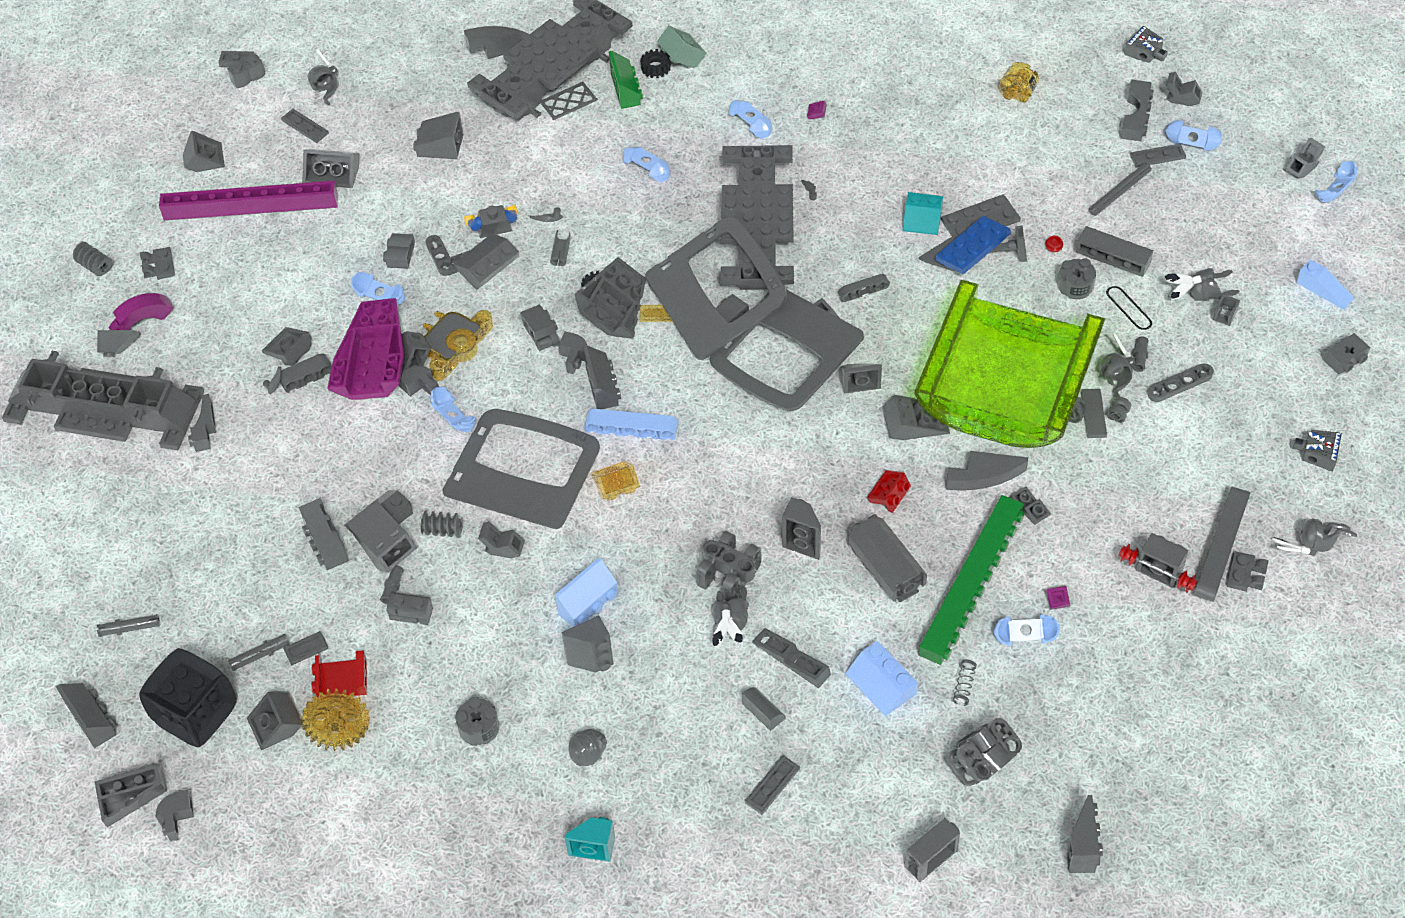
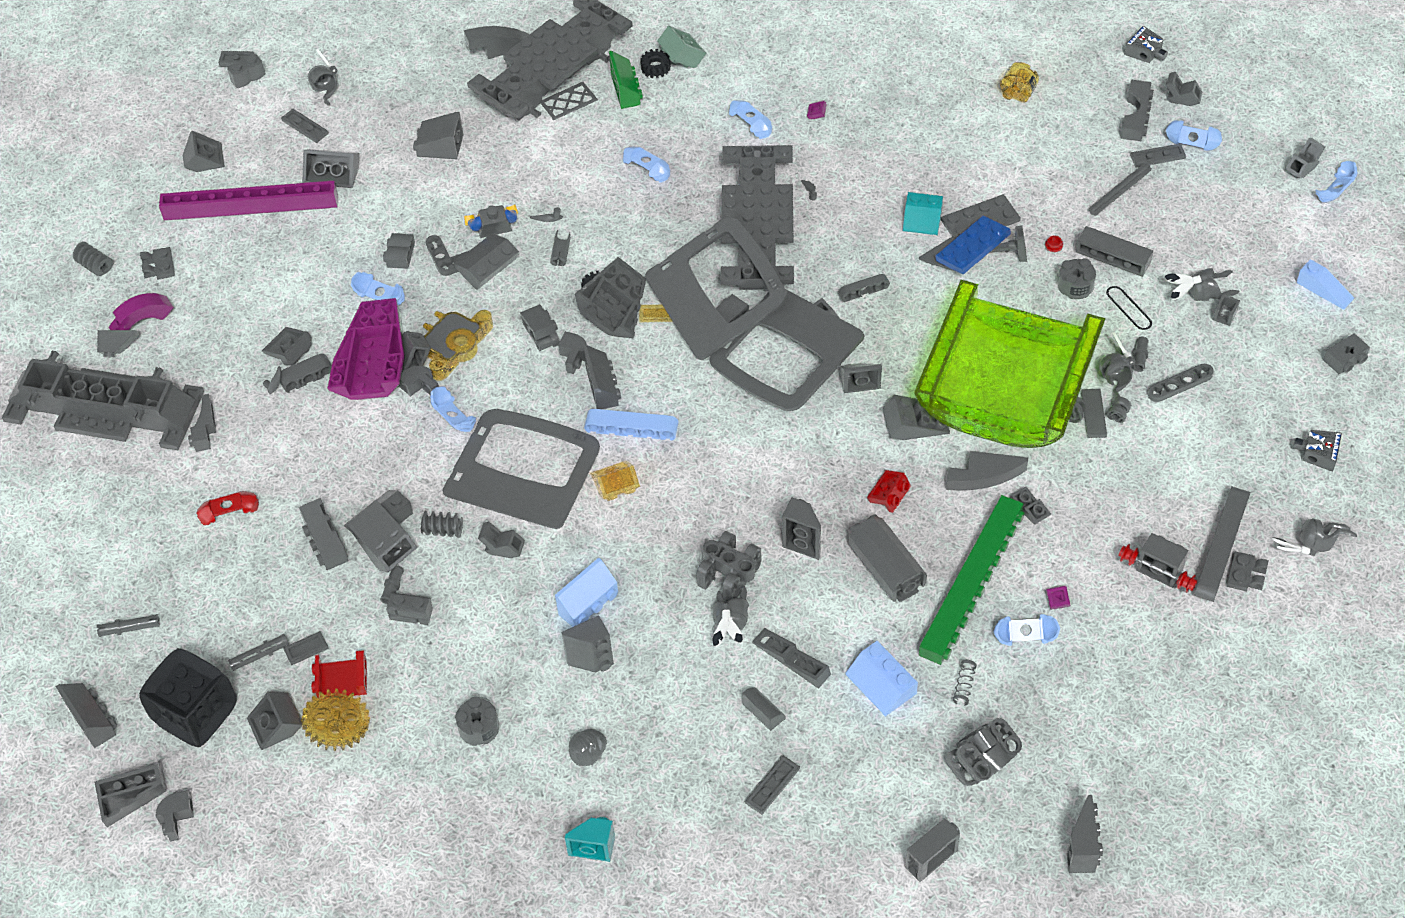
none -> red piece [196,491,259,526]

